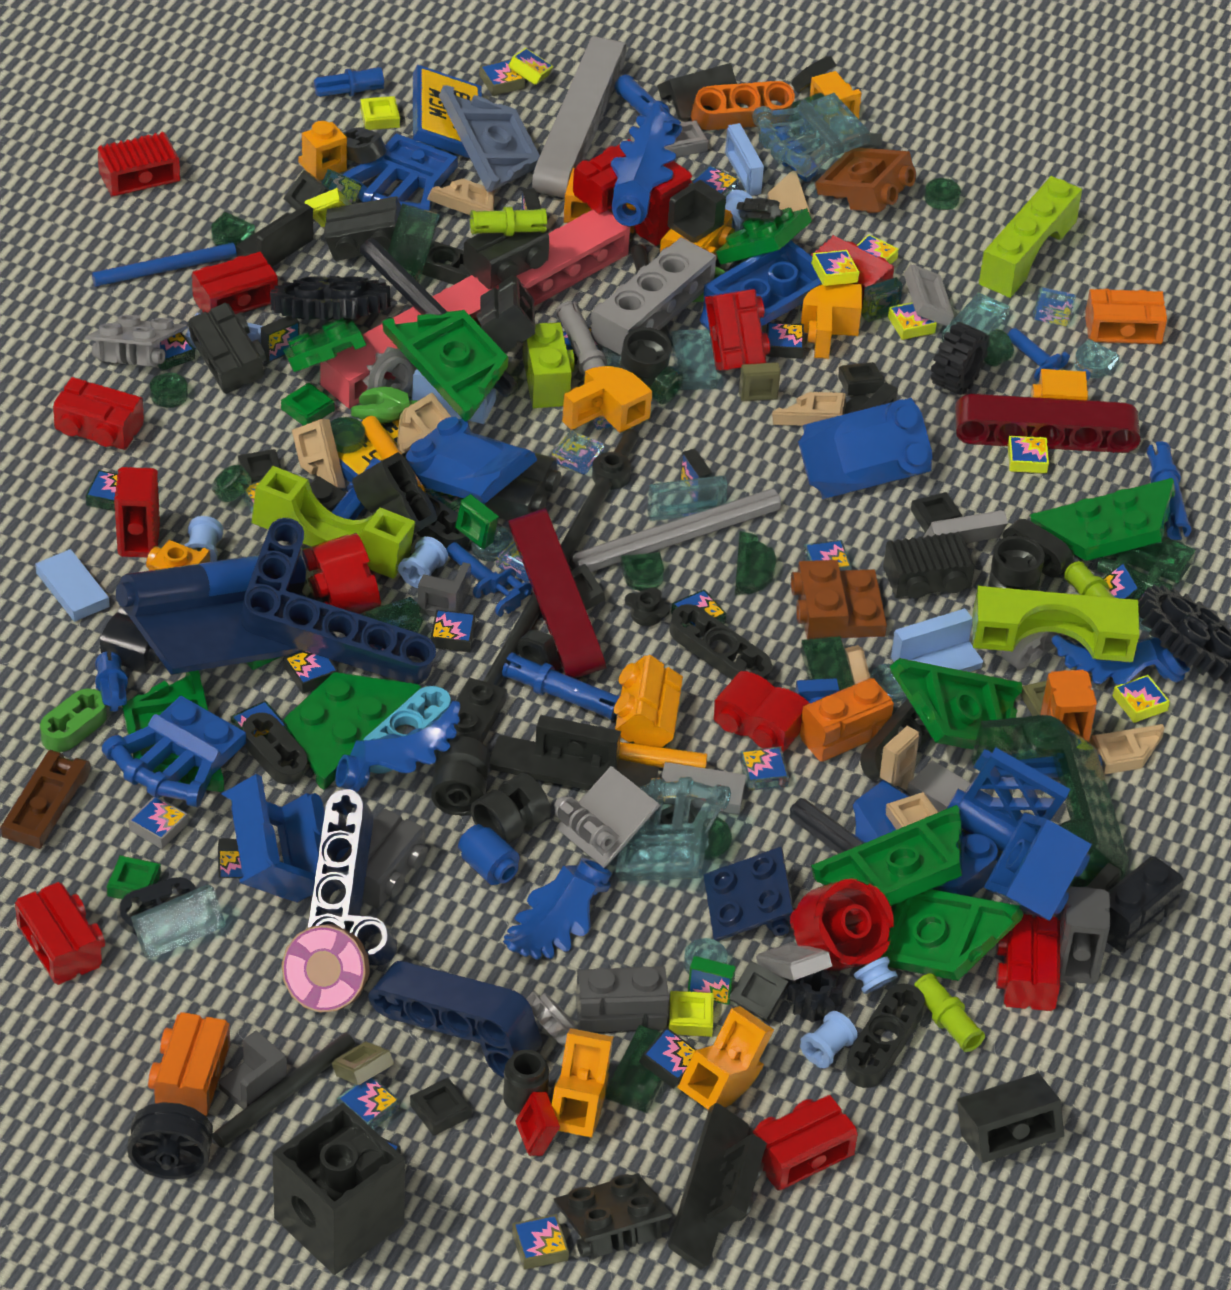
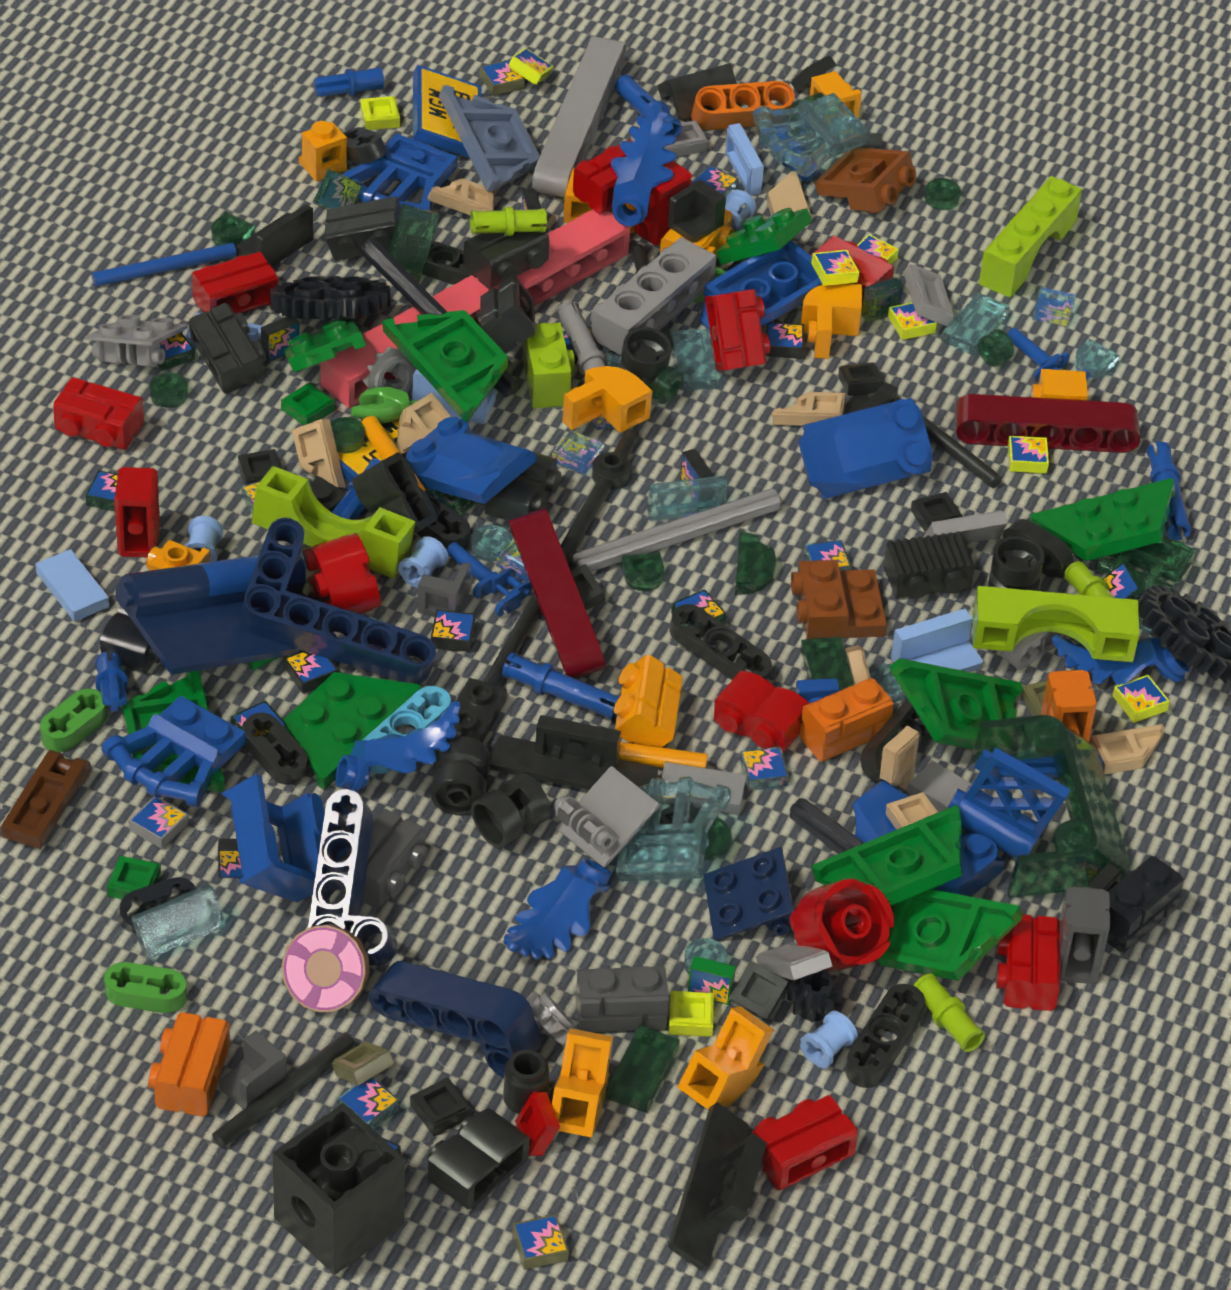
red brick [15,882,105,985] -> none
red brick [97,131,180,197] -> none
black wheel [127,1102,213,1180] -> none
clear green tile [212,465,251,502] -> none
pearl dark grey tile [283,170,331,210] -> none
neon yellow tile [305,188,352,227] -> none
clear green tile [362,597,423,633] -> none
green tile [455,494,499,550] -> none
blue brick [458,824,520,885] -> none
pearl dark grey tile [517,630,561,671] -> none
pearl dark grey hinge [553,1173,671,1259] -> none
pearl dark grey plate [625,588,670,626] -> none
tile [639,1027,697,1089] -> none
pearl dark grey axle [736,198,783,221] -> none
olive tile [739,363,781,401] -> none
light blue bush [854,957,898,994] -> none
black tyre [930,322,990,395] -> none
pearl dark grey brick [957,1072,1065,1163] -> none
blue brick [983,813,1092,921] -> none
orange brick [1085,289,1167,344] -> none
none -> bright green beam [104,962,187,1013]
none -> pearl dark grey brick [427,1108,530,1209]
none -> pearl dark grey bar [897,395,1002,488]

